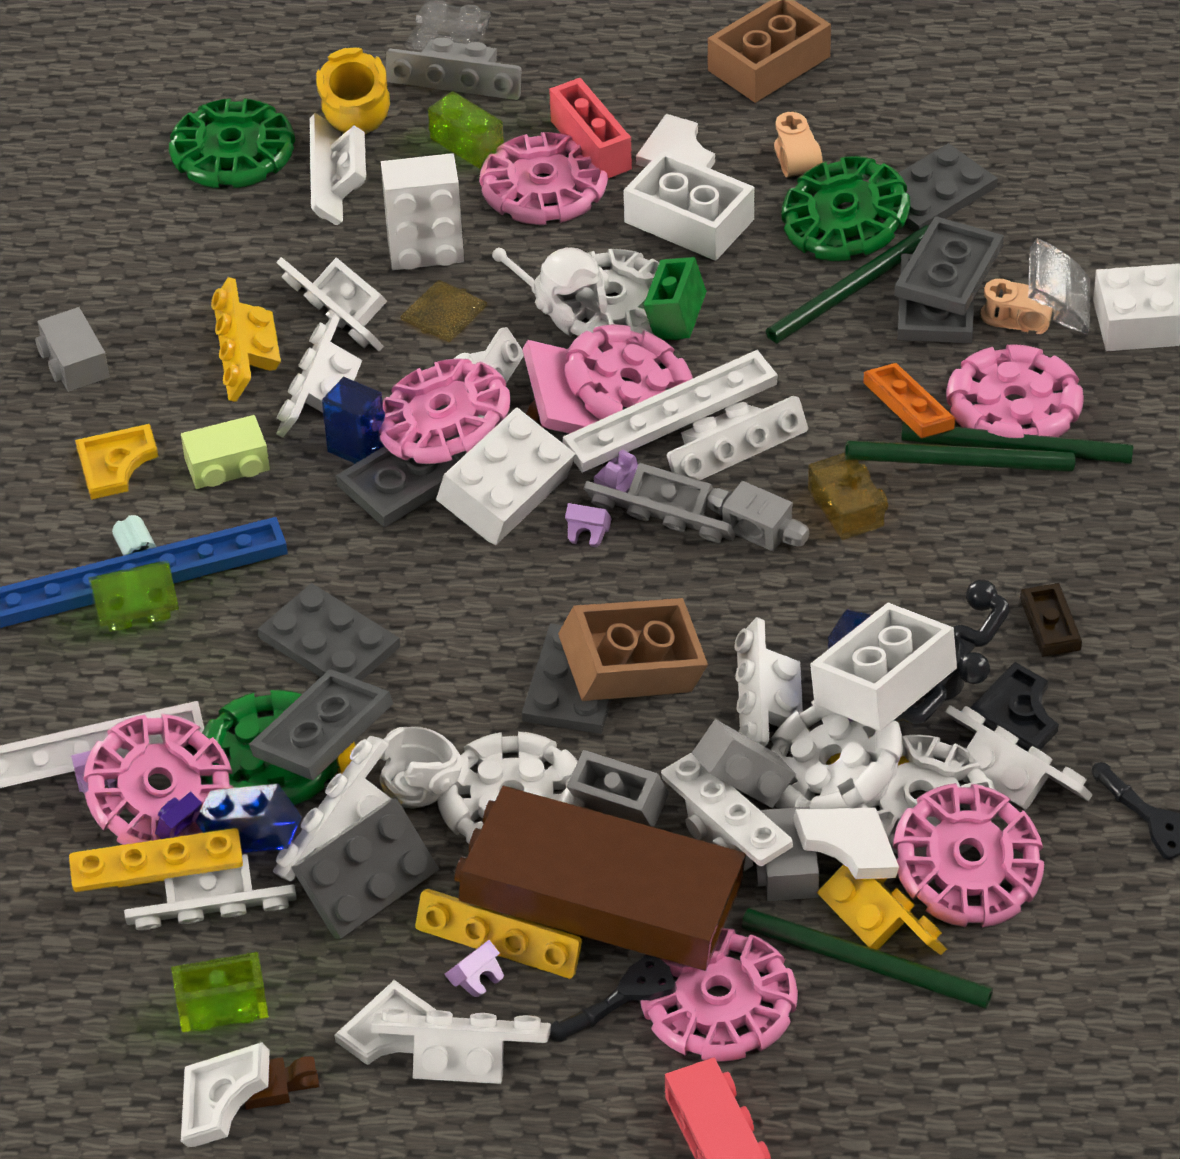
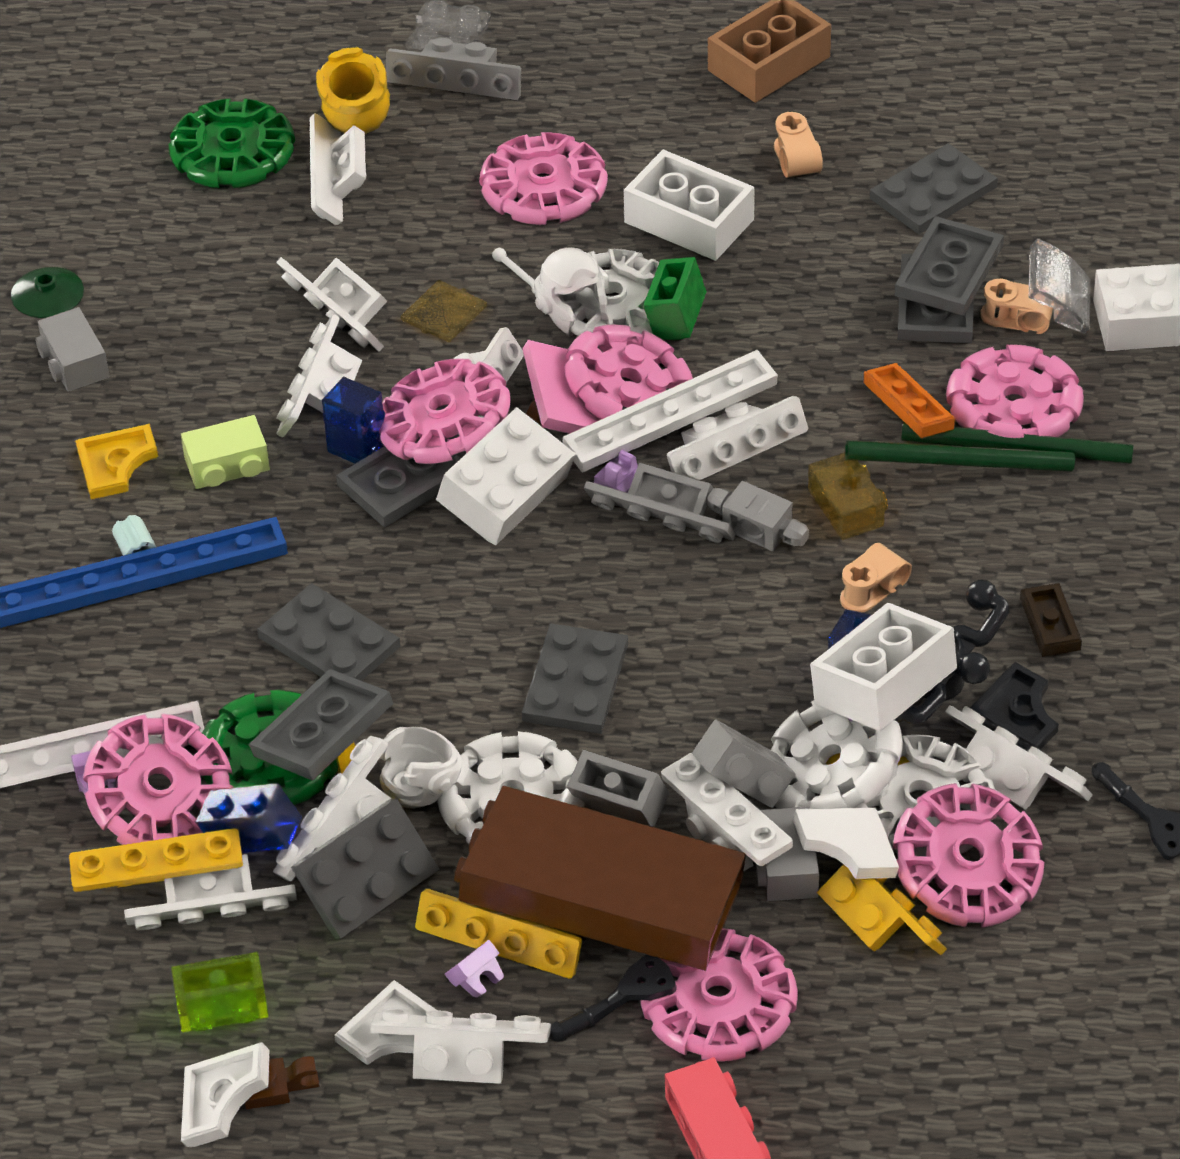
clear neon green brick [88,560,179,632] -> none
dark purple plate [155,791,202,839] -> none
yellow bracket [211,277,281,402] -> none
white brick [381,153,464,270] -> none
clear neon green brick [428,91,504,169] -> none
coral brick [549,78,632,178] -> none
medium nougat brick [558,598,708,701] -> none
lavender tile [565,503,612,547] -> none
white tile [636,114,715,169] -> none
white bracket [735,617,803,747] -> none
dark green piece [742,908,993,1009] -> none
dark green piece [766,225,929,344] -> none
green plate [781,156,910,261] -> none
none -> dark green dish [11,267,84,318]
none -> light nougat piece [840,543,912,613]

